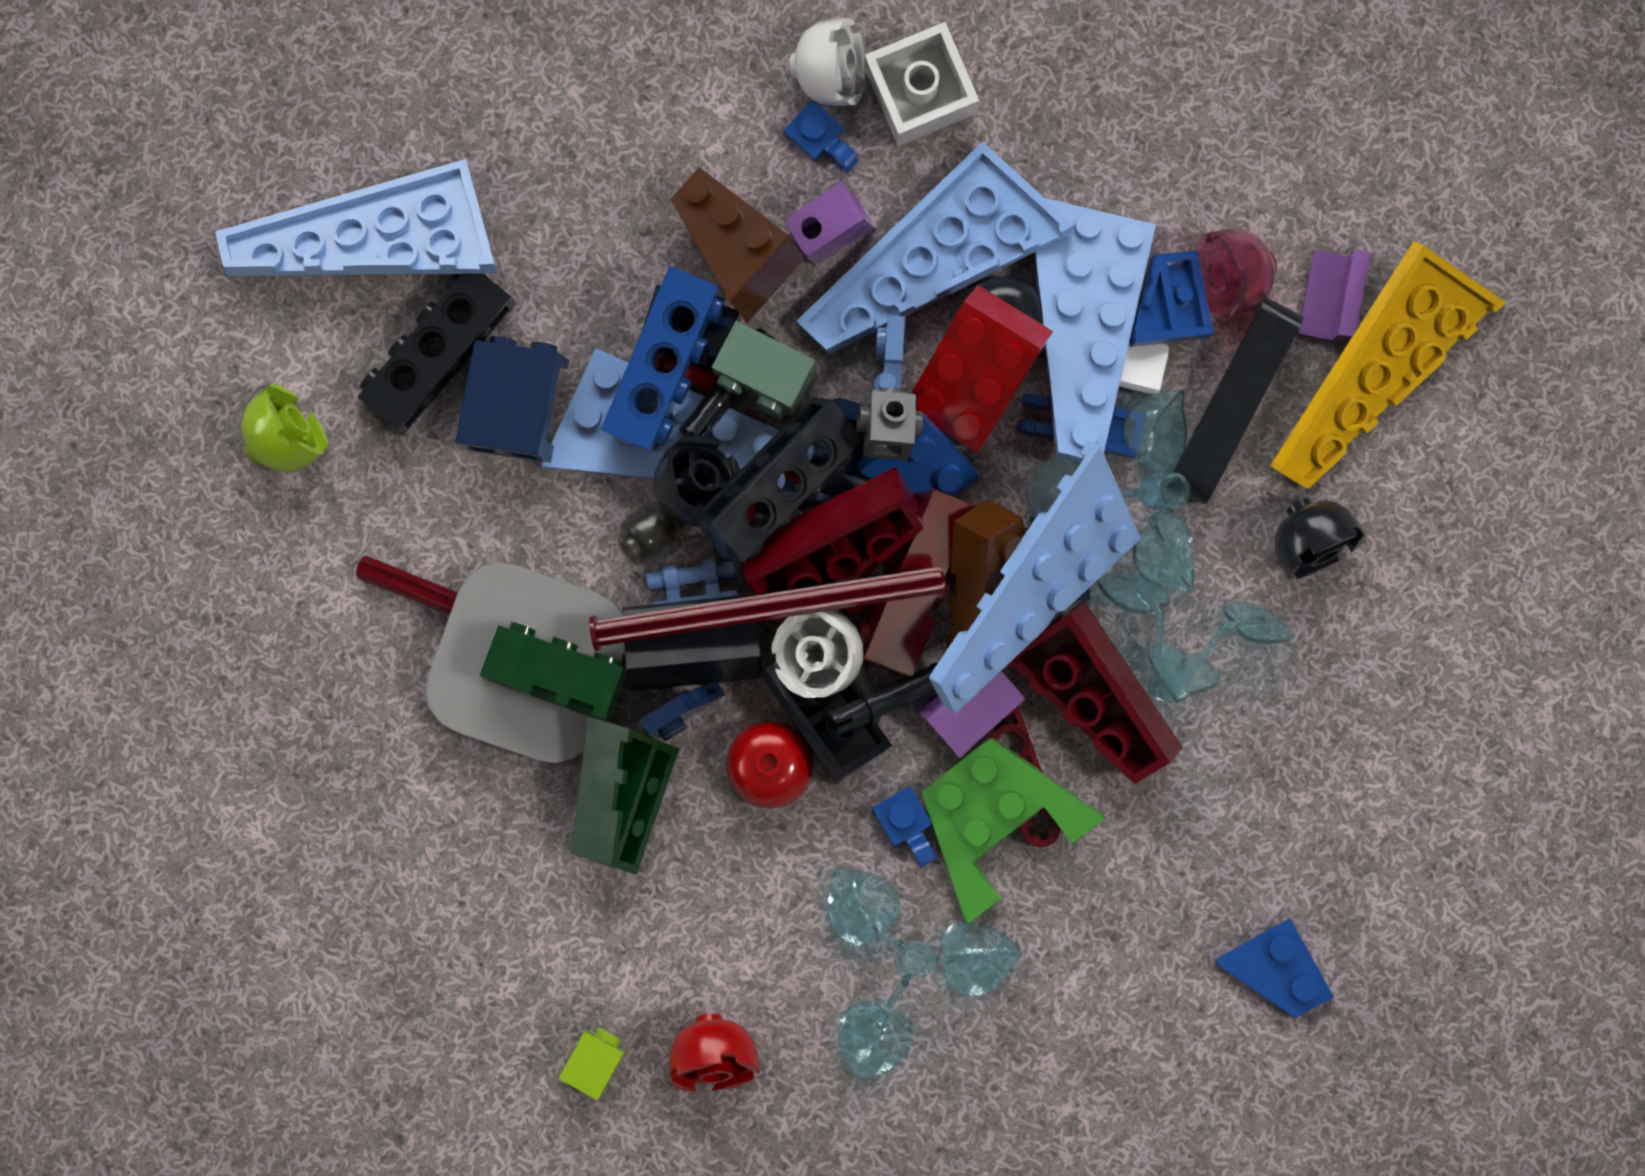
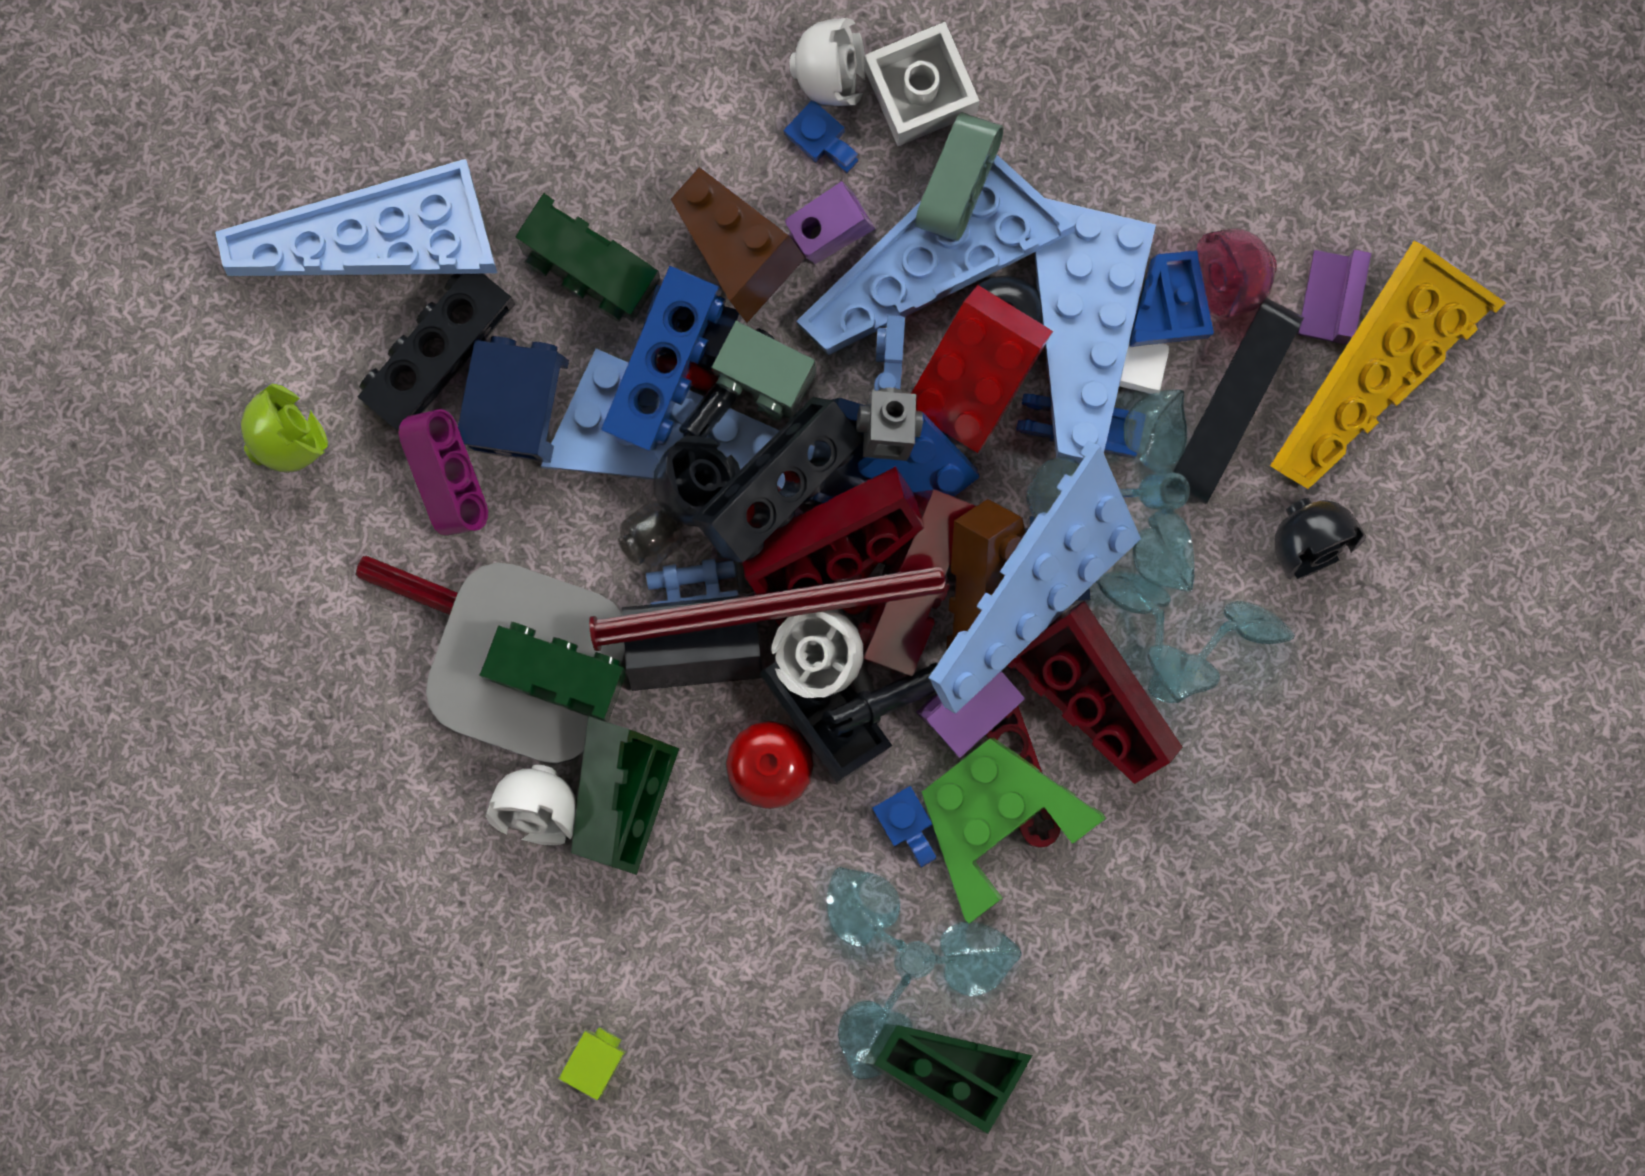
dark blue wing [640,681,726,742] -> none
red cylinder [669,1013,760,1092] -> none
blue wing [1214,918,1334,1018] -> none
none -> magenta beam [398,409,488,536]
none -> white cylinder [485,765,577,845]
none -> dark green wedge [515,193,661,322]
none -> dark green wedge [863,1024,1033,1134]
none -> sand green beam [915,112,1004,241]

